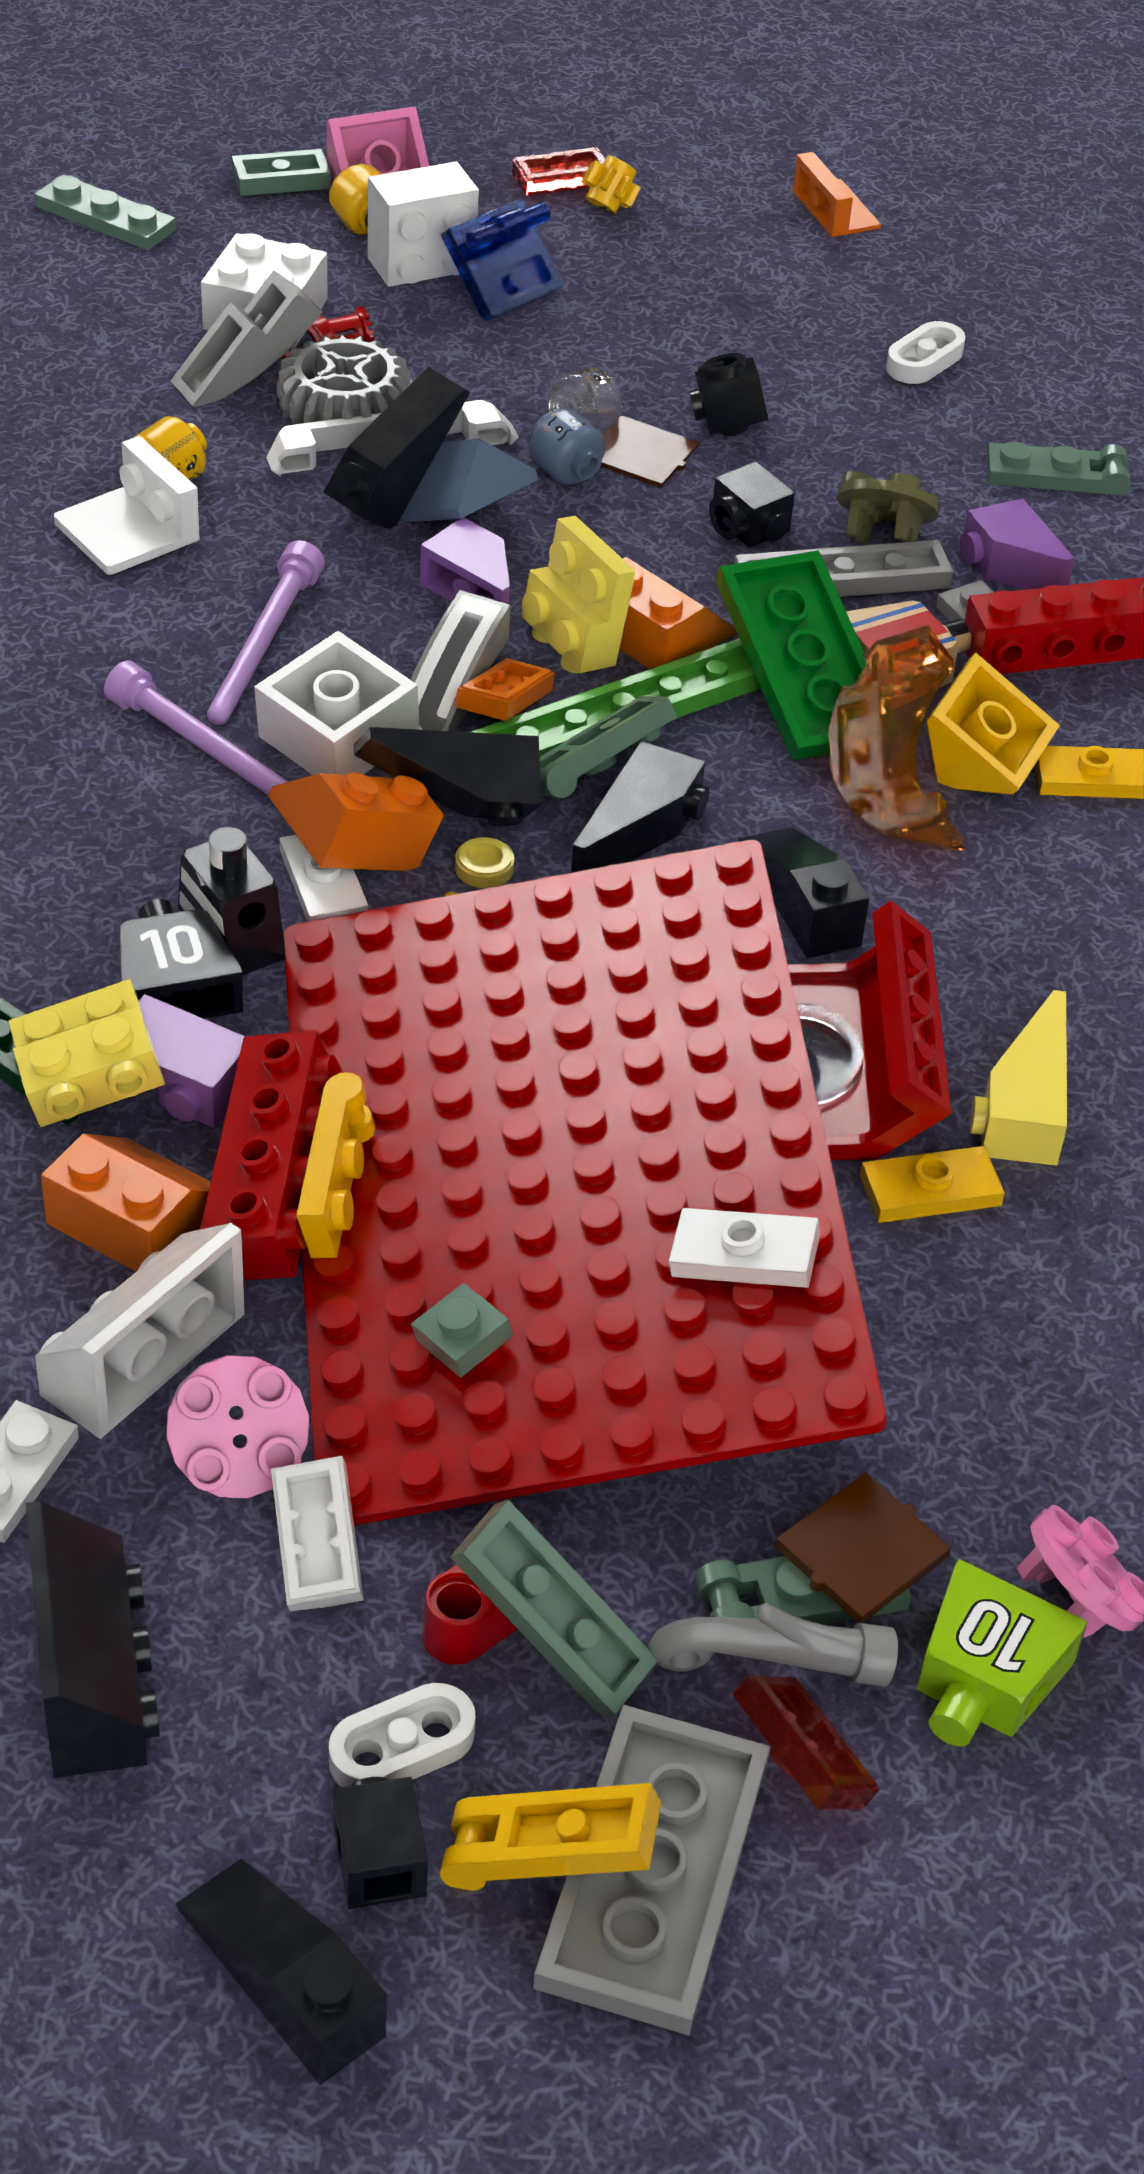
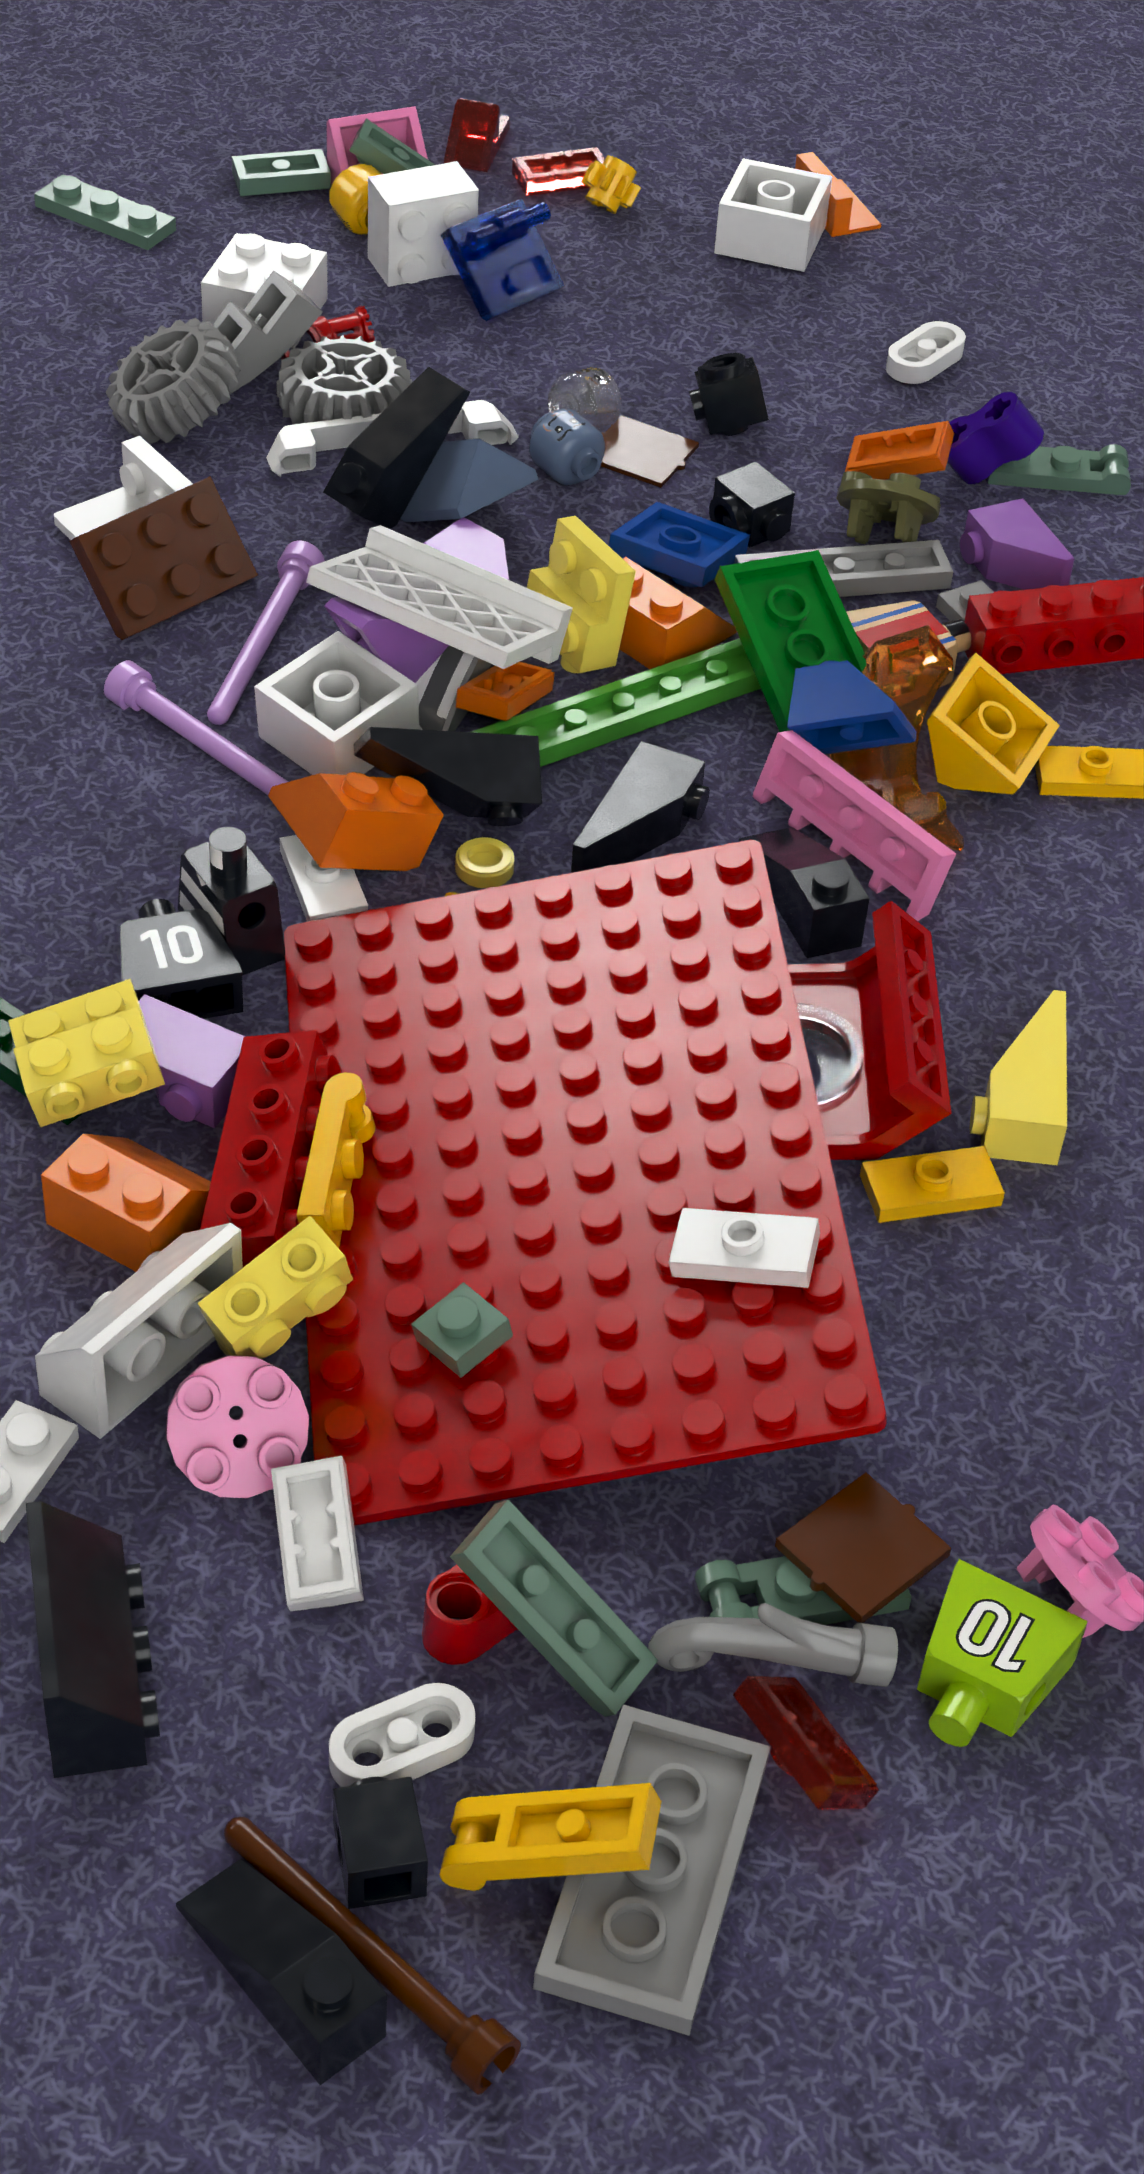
yellow head [134,416,207,481] -> none
sand green plate [540,696,677,798] -> none
none -> reddish brown plate [69,476,258,640]
none -> light grey gear [106,318,241,444]
none -> light yellow plate [197,1216,353,1359]
none -> reddish brown piece [224,1816,521,2095]
none -> white fence [306,525,573,669]
none -> medium lavender slope [324,597,449,683]
none -> sand green plate [349,118,435,174]
none -> clear red slope [444,98,510,172]
none -> blue plate [609,502,750,588]
none -> white brick [714,158,832,272]
none -> bright pink hinge [753,730,956,921]
none -> blue slope [787,660,917,754]
none -> orange plate [845,421,954,480]
none -> dark purple axle [947,392,1044,484]

